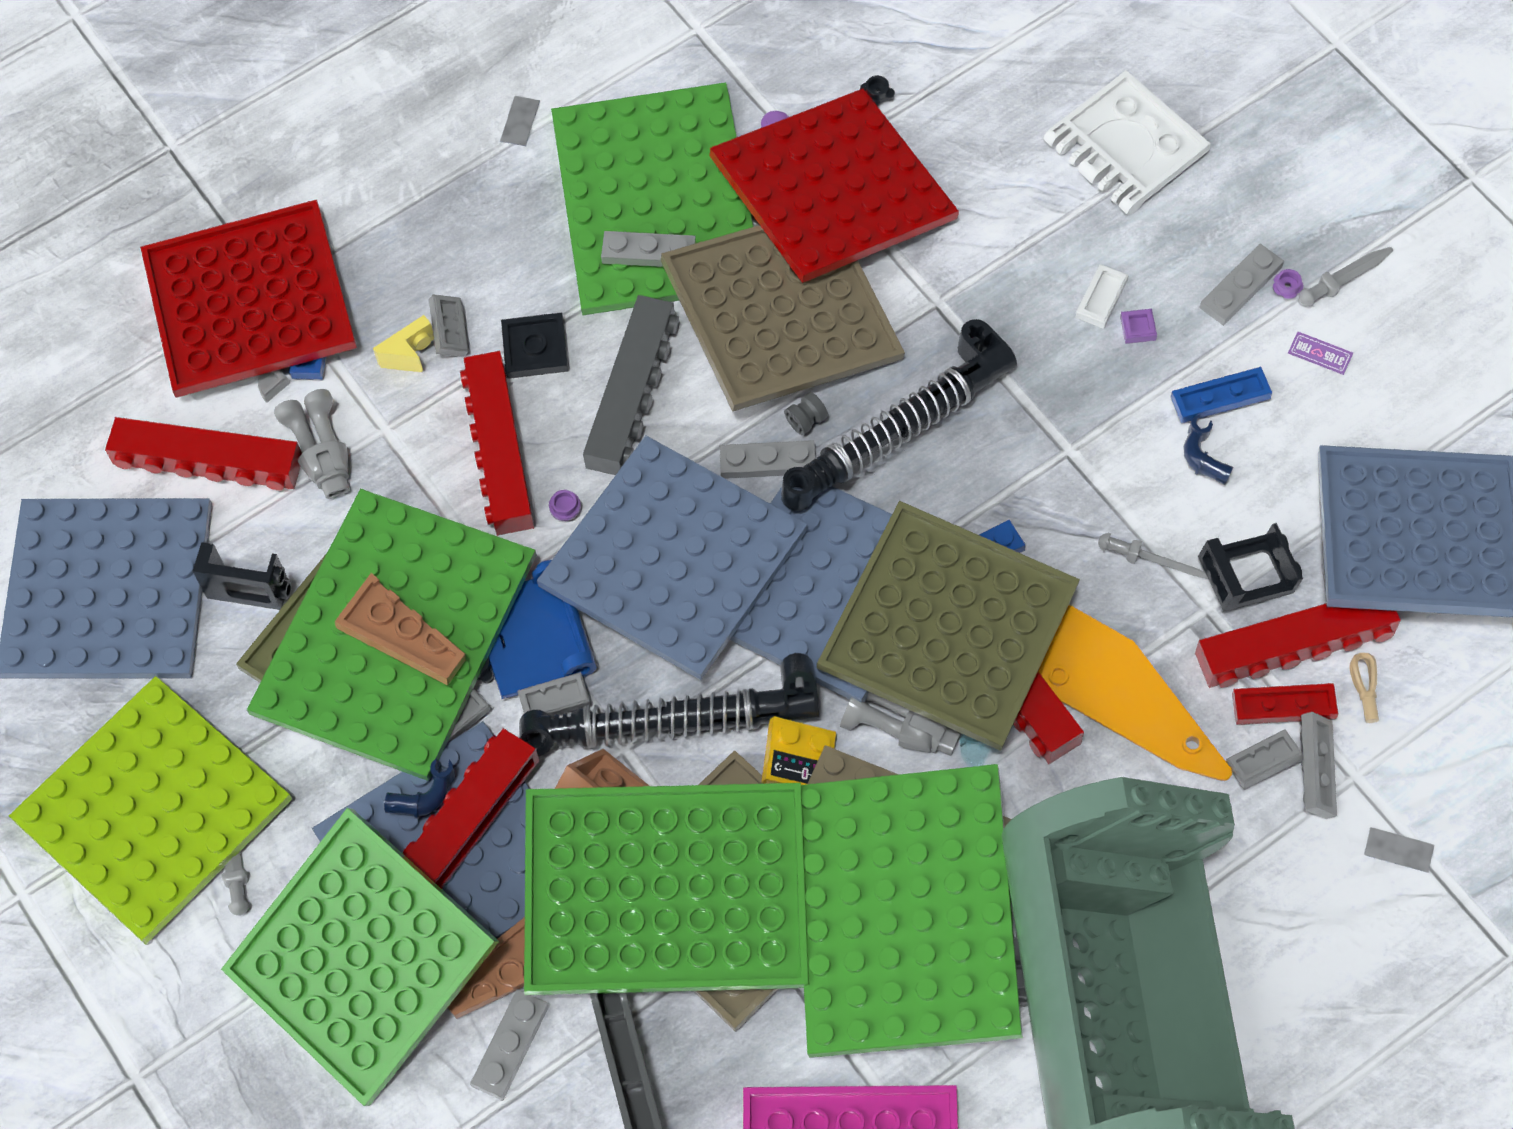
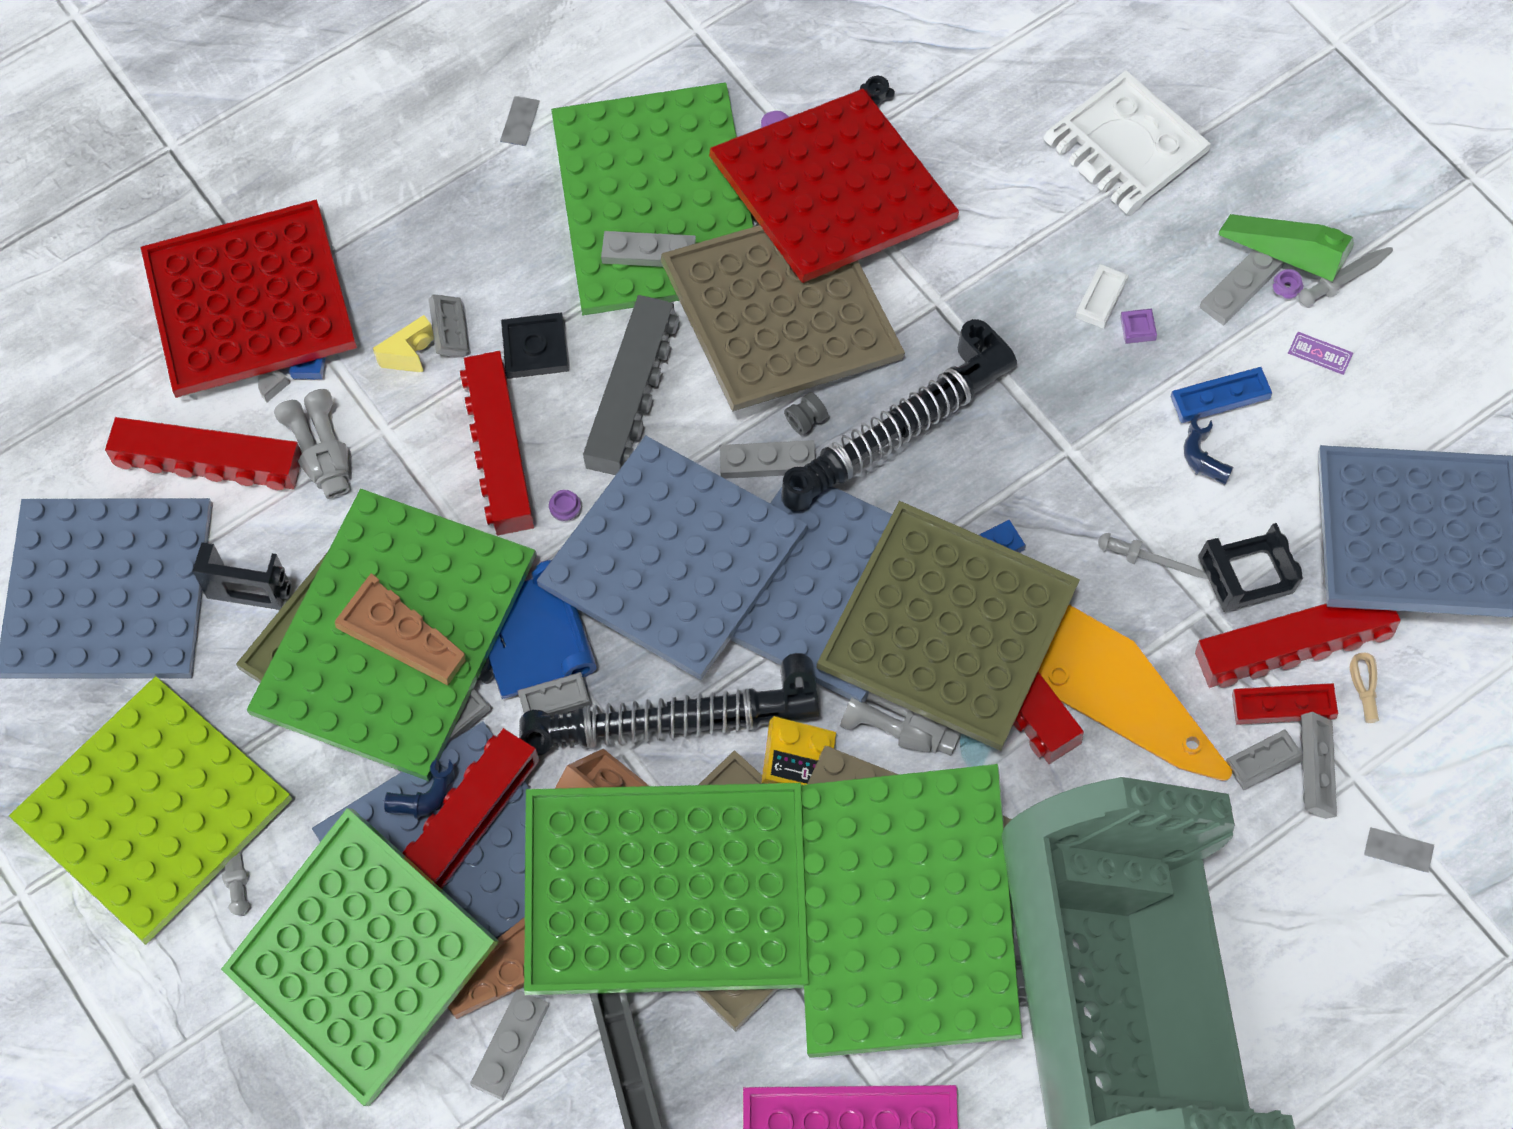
none -> bright green wedge [1218,214,1354,282]

